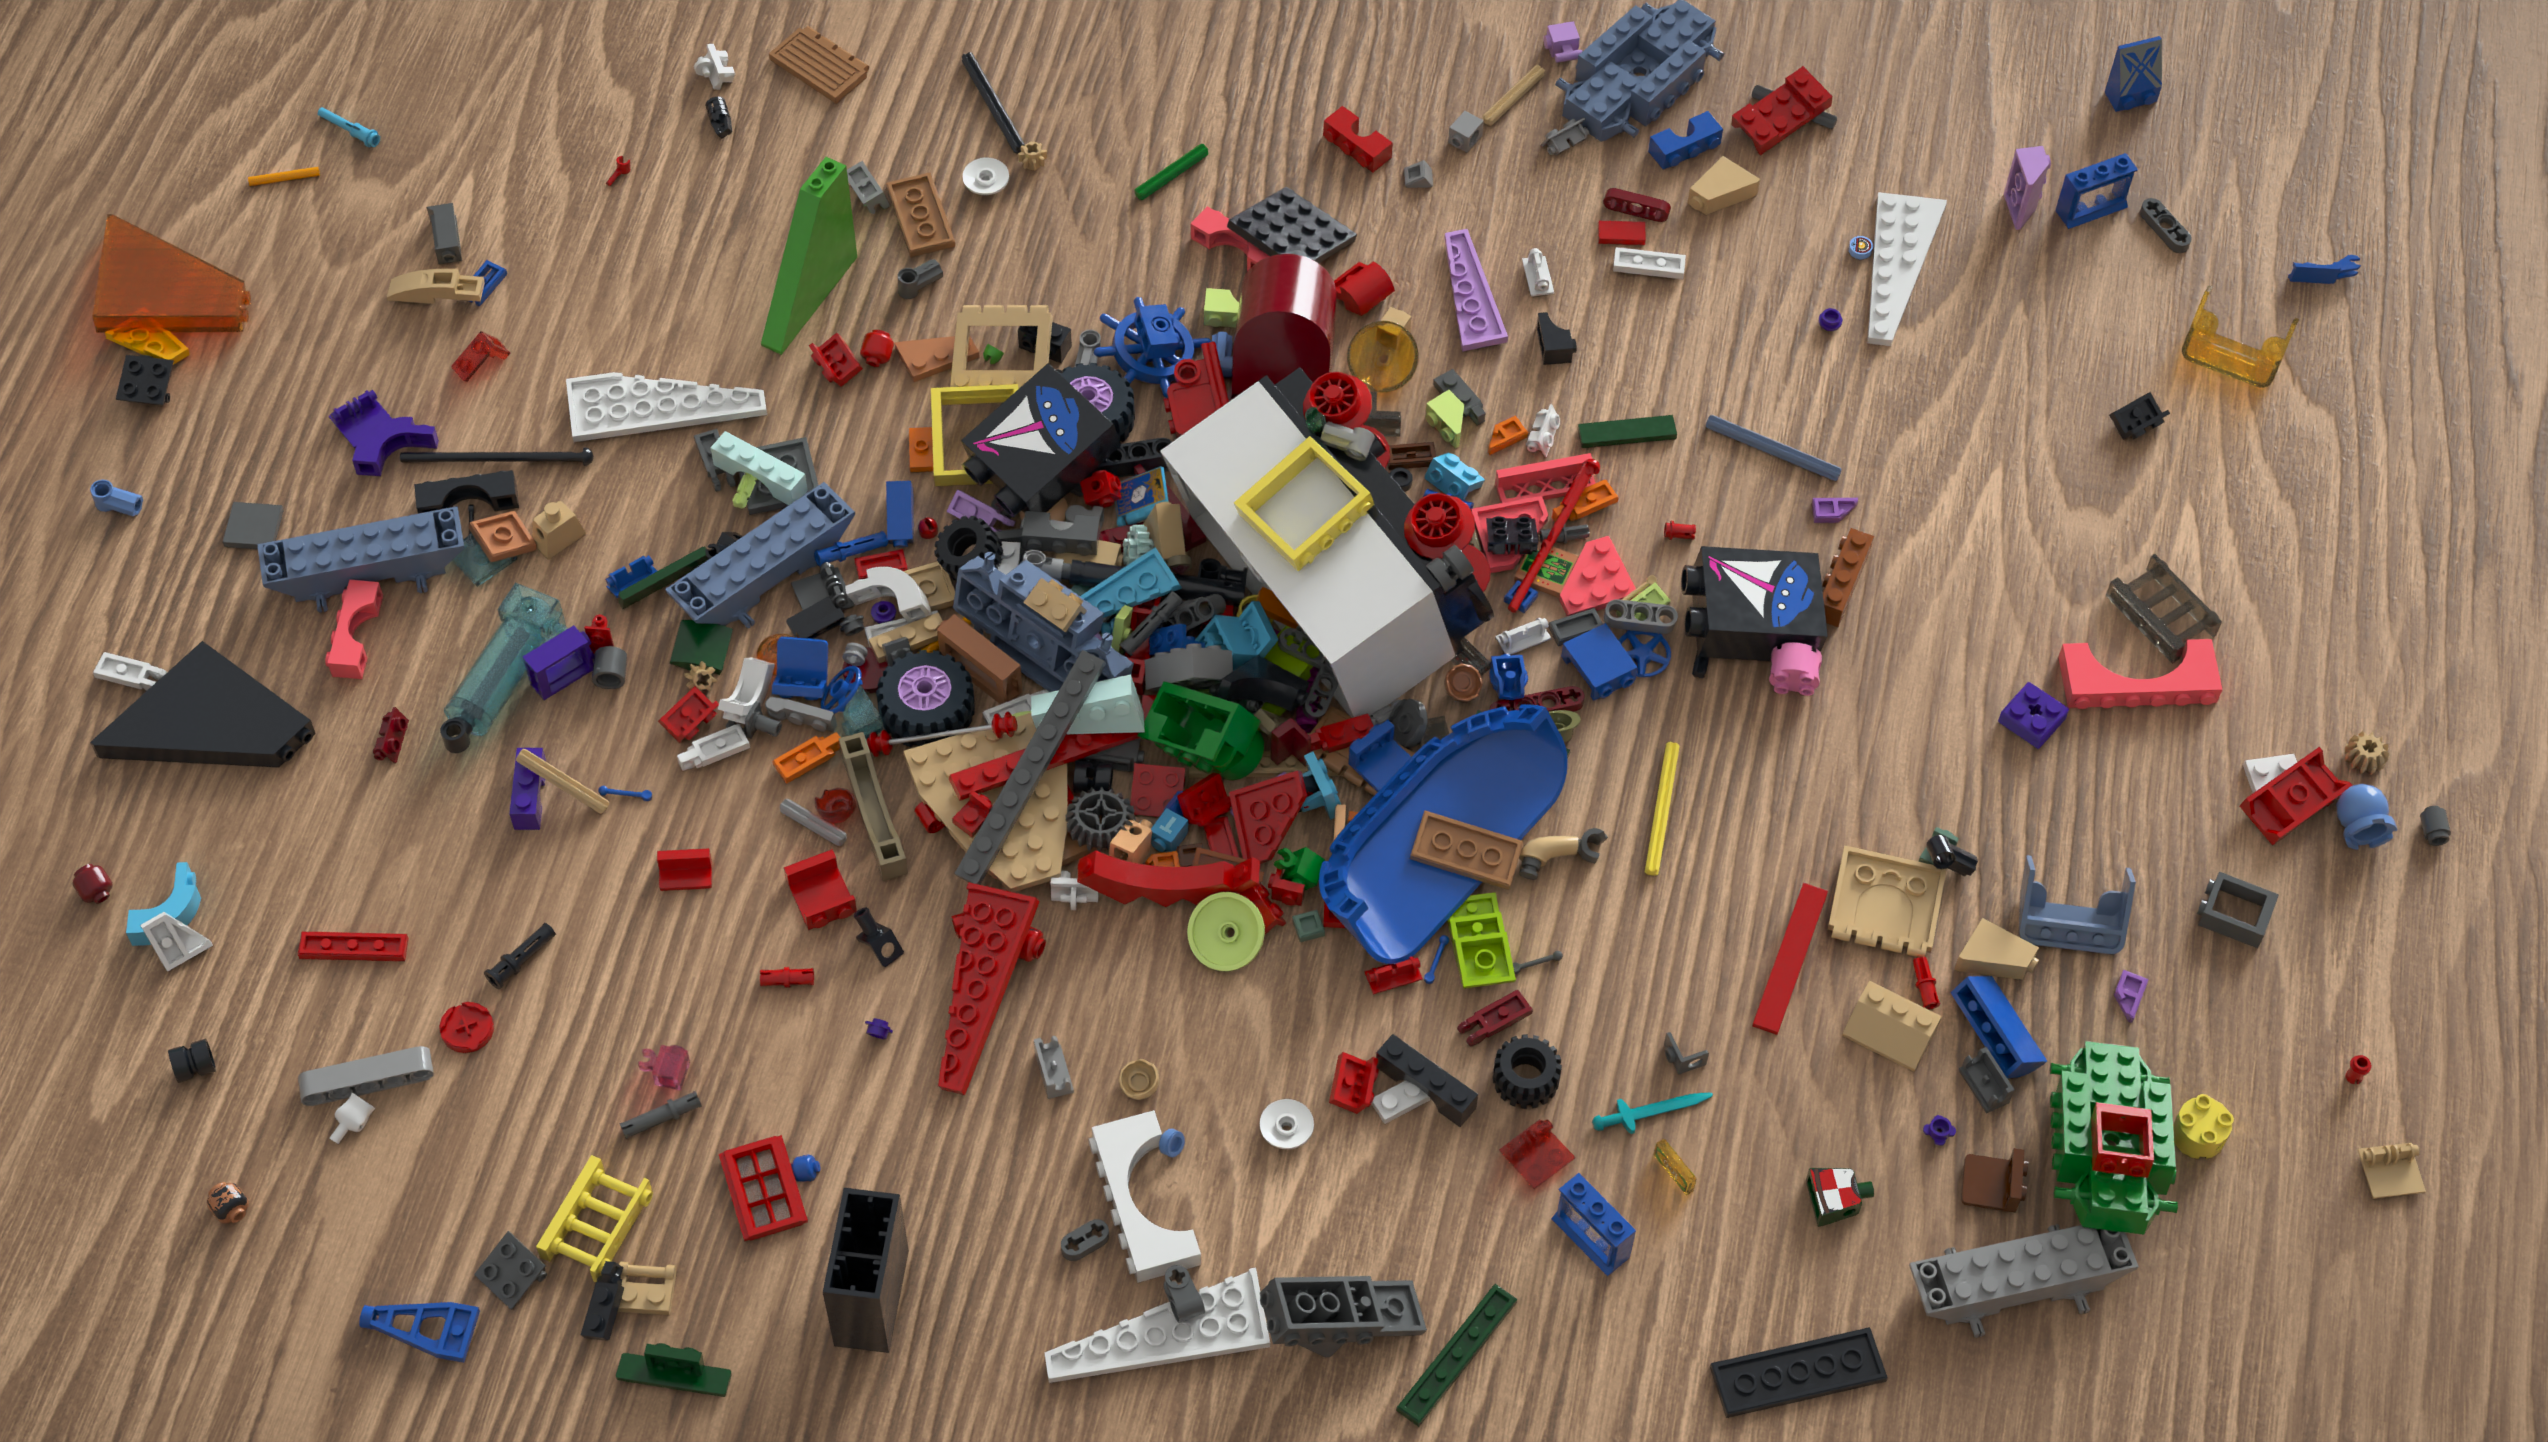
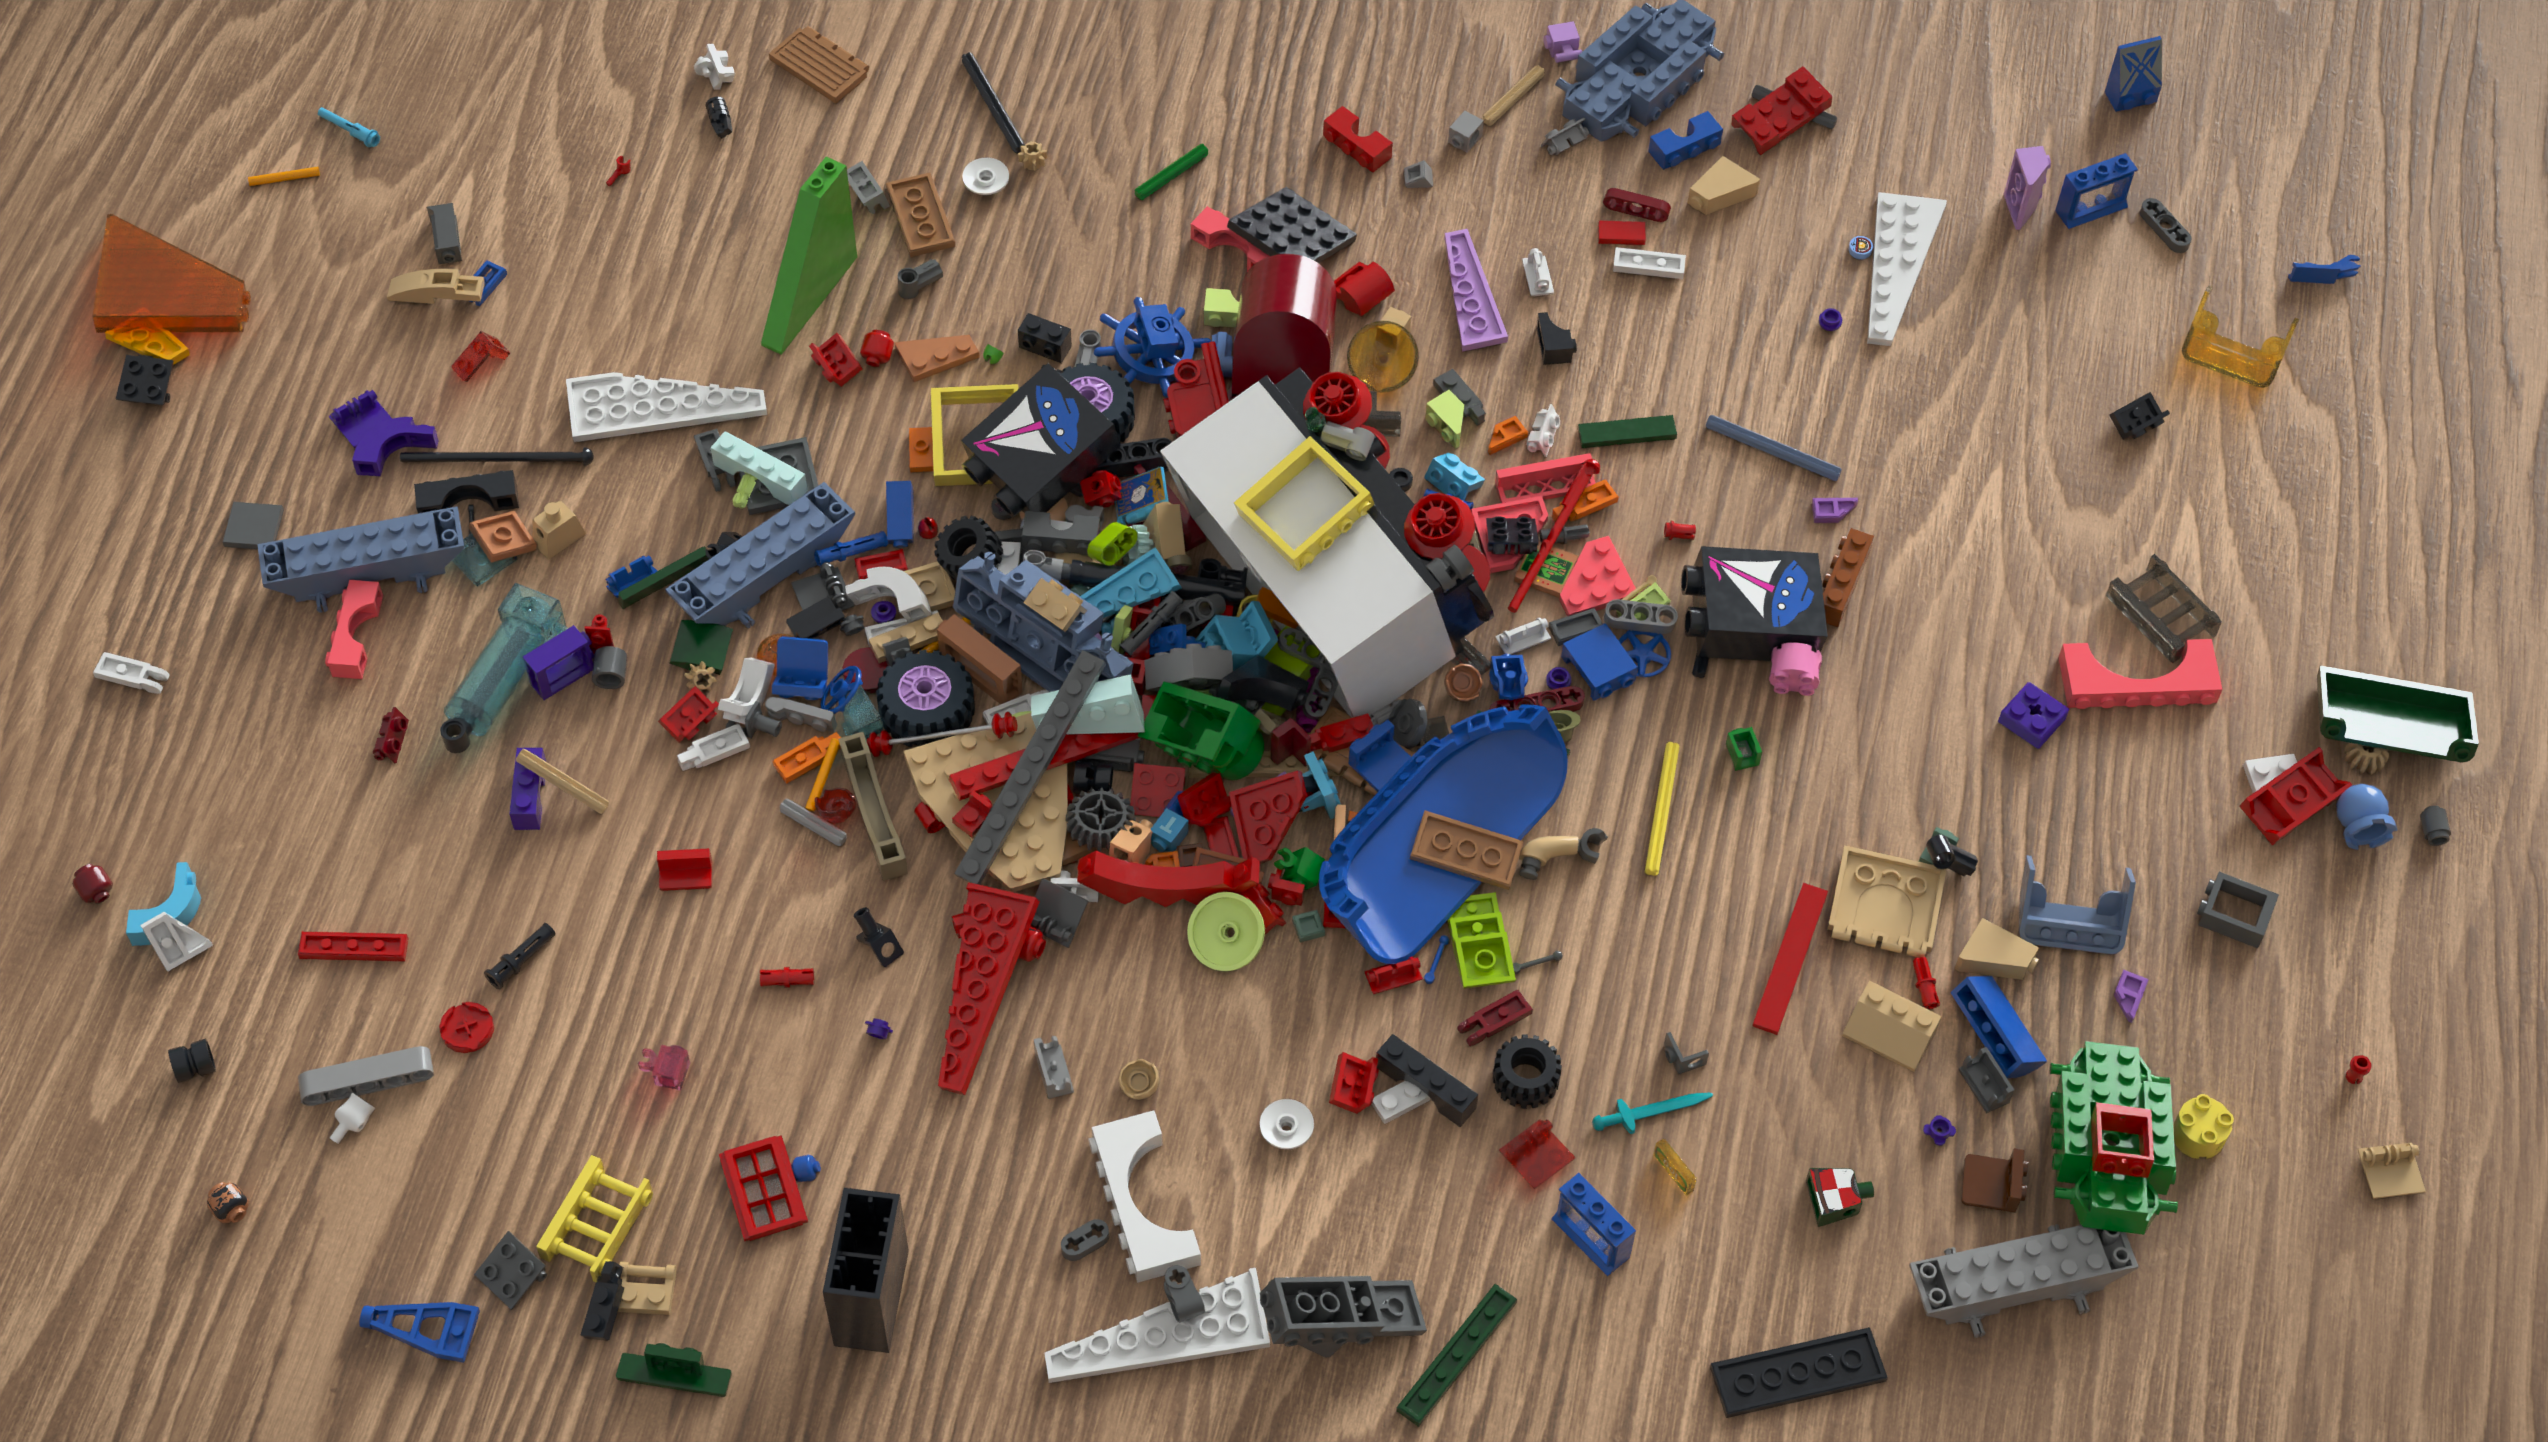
medium blue piece [90,479,143,517] -> none
black slope [90,641,316,768] -> none
blue hinge [598,786,652,801] -> none
dark grey pin [619,1091,702,1139] -> none
red panel [784,849,857,930] -> none
light grey bush [843,643,868,666] -> none
lavender hinge [947,490,1015,532] -> none
tan hinge [950,305,1053,388] -> none
medium blue tile [1159,1129,1185,1157] -> none
reddish brown tile [1388,442,1436,470] -> none
blue tile [1504,580,1538,613] -> none
none -> light orange piece [805,738,840,812]
none -> dark grey hinge [1031,878,1088,948]
none -> lime beam [1087,522,1137,566]
none -> dark purple plate [1546,667,1571,690]
none -> green window [1726,727,1762,771]
none -> dark green windscreen [2317,666,2479,763]

